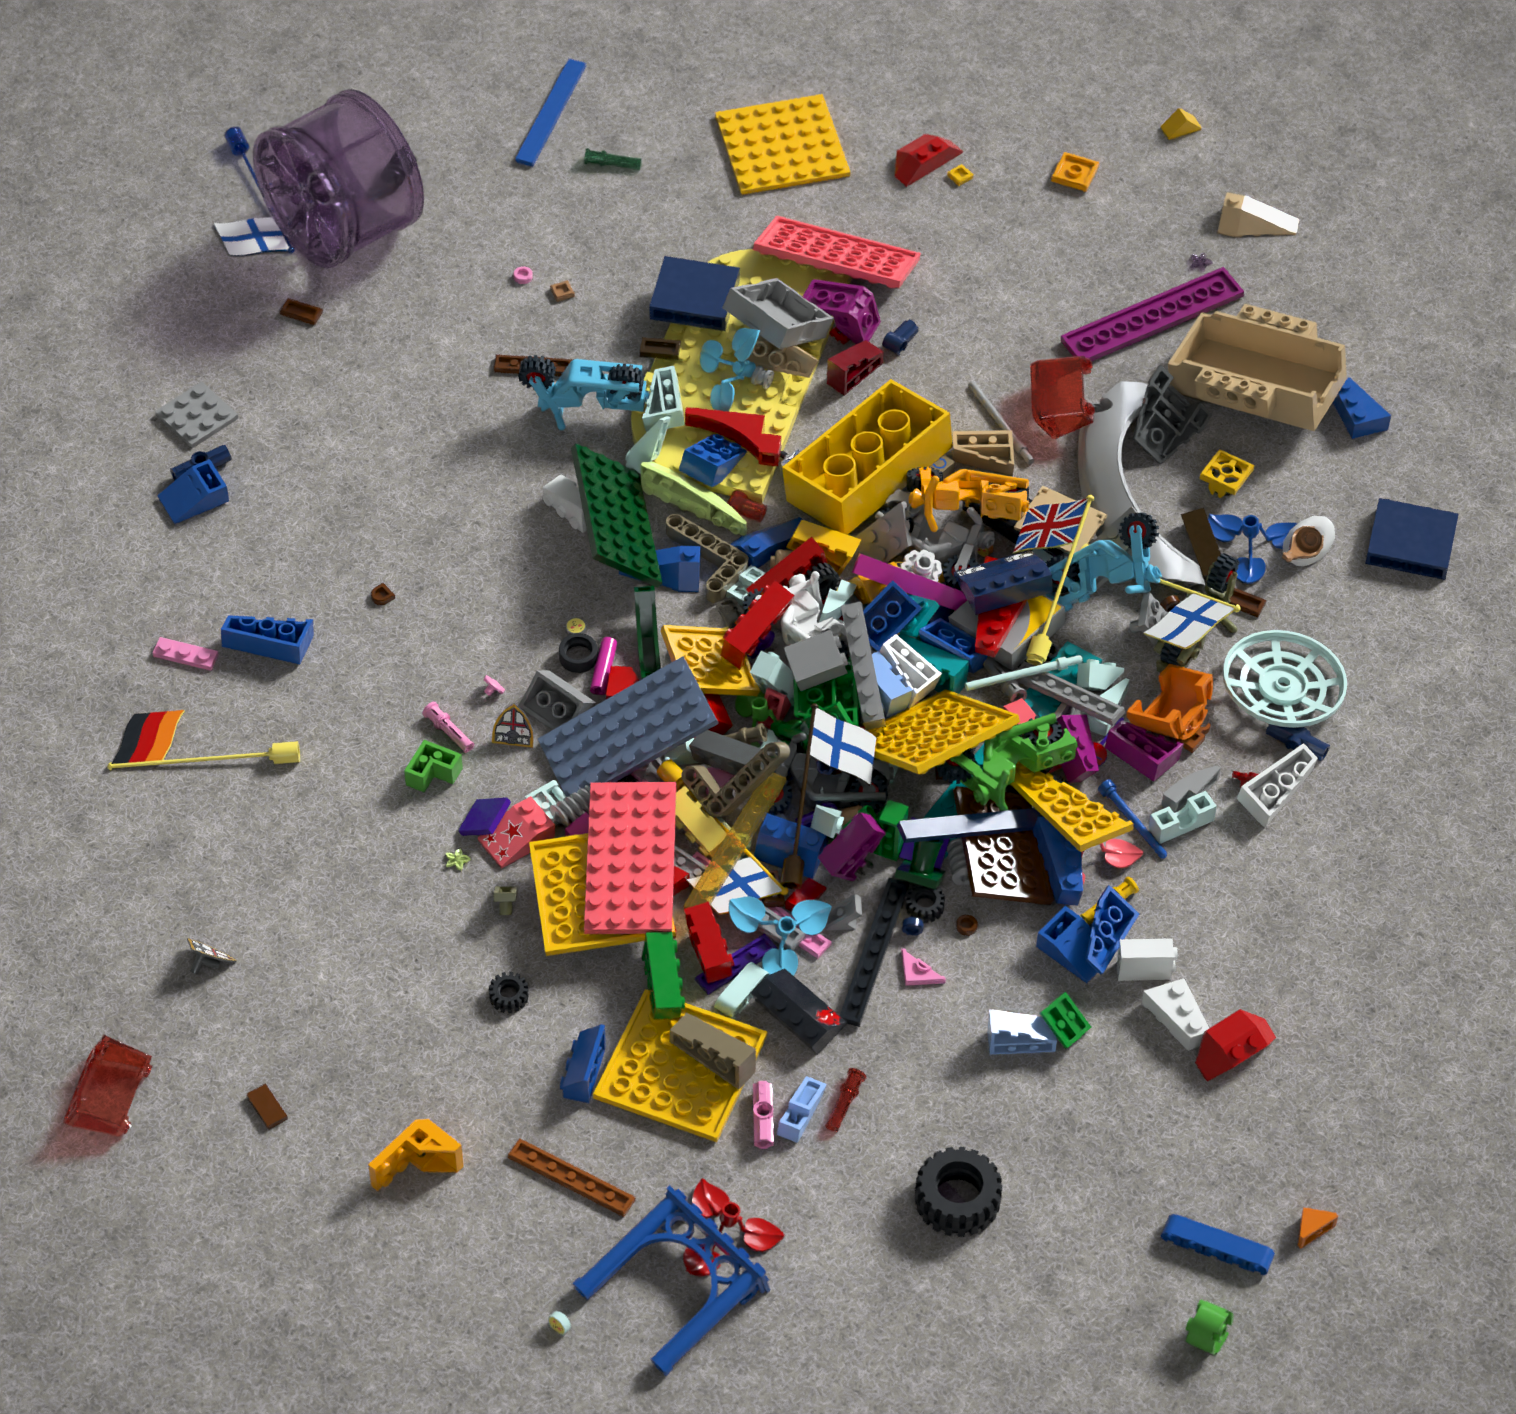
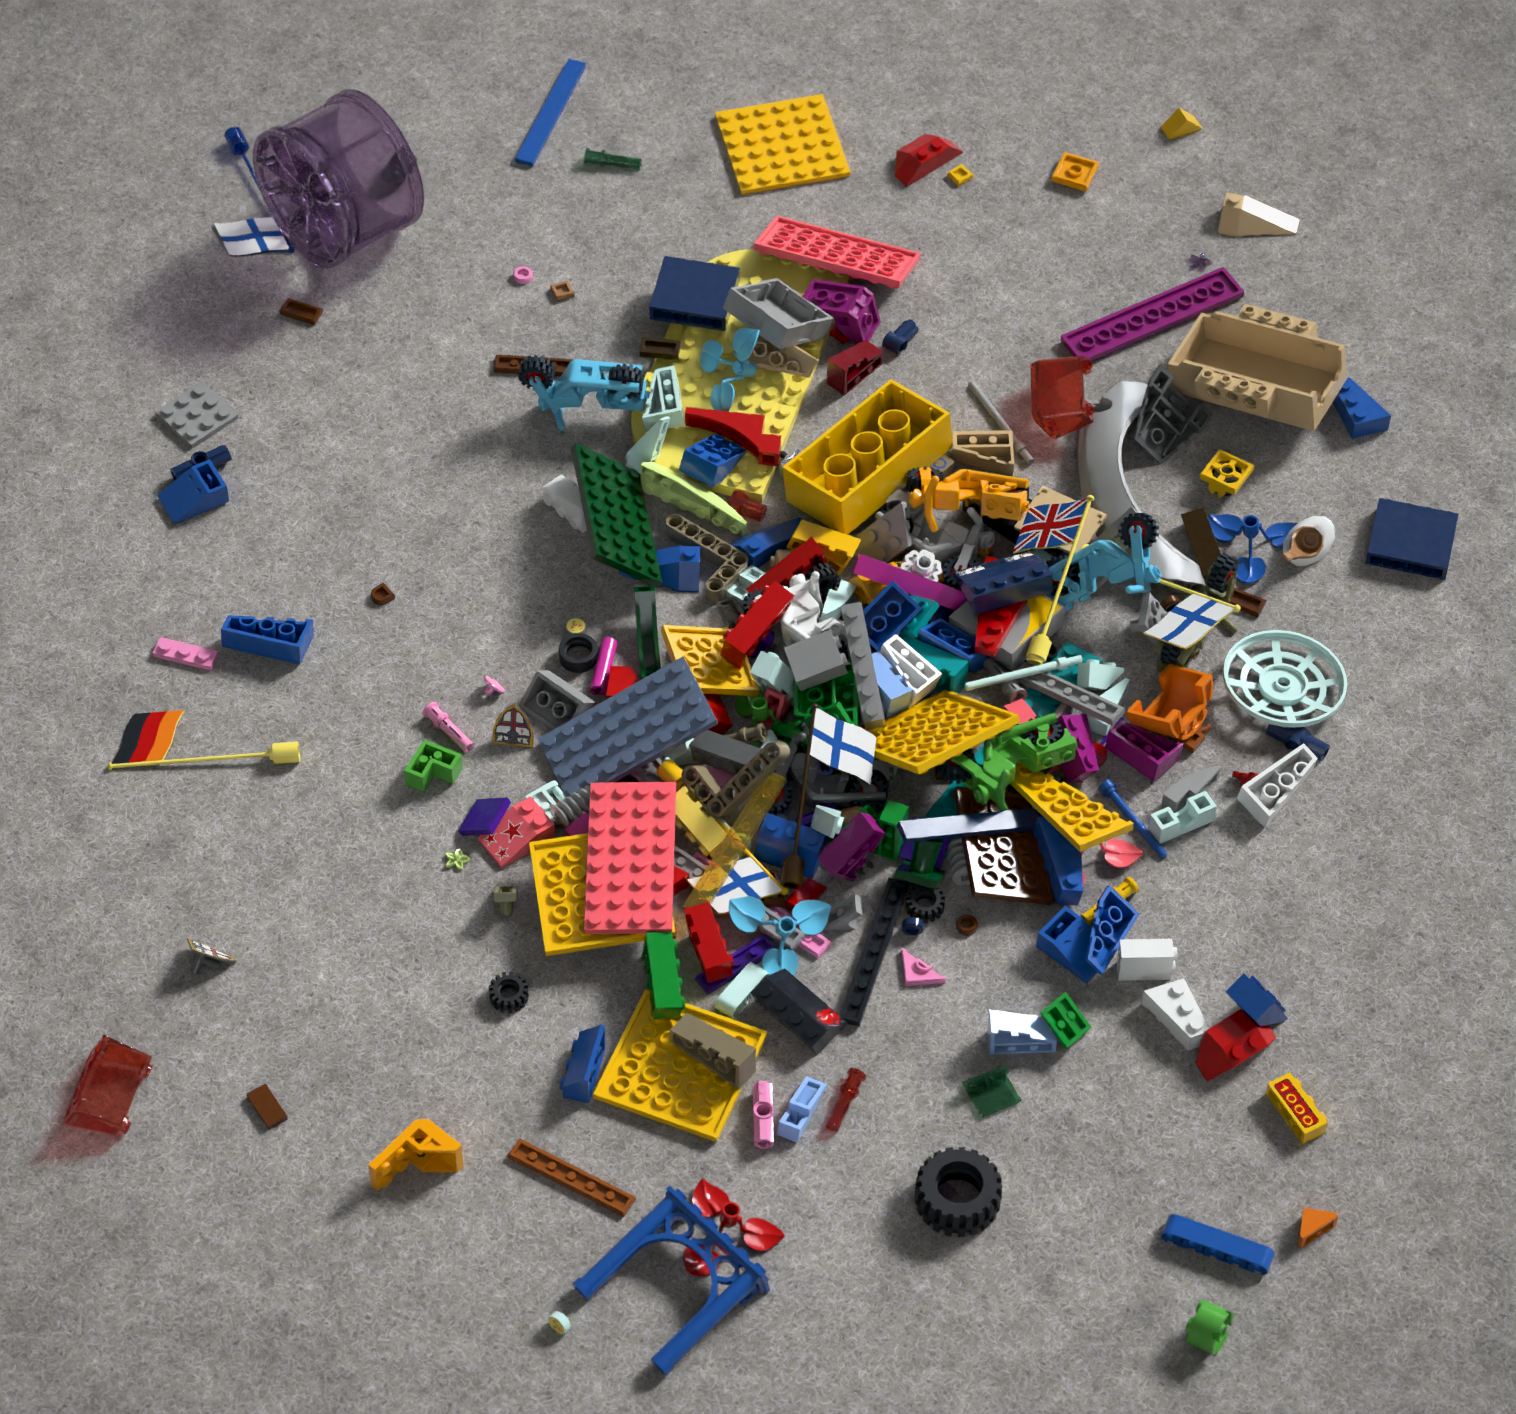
light grey wheel [751,366,774,389] -> none
none -> clear green hinge [962,1065,1021,1118]
none -> blue slope [1225,973,1288,1026]
none -> yellow brick [1265,1072,1327,1144]

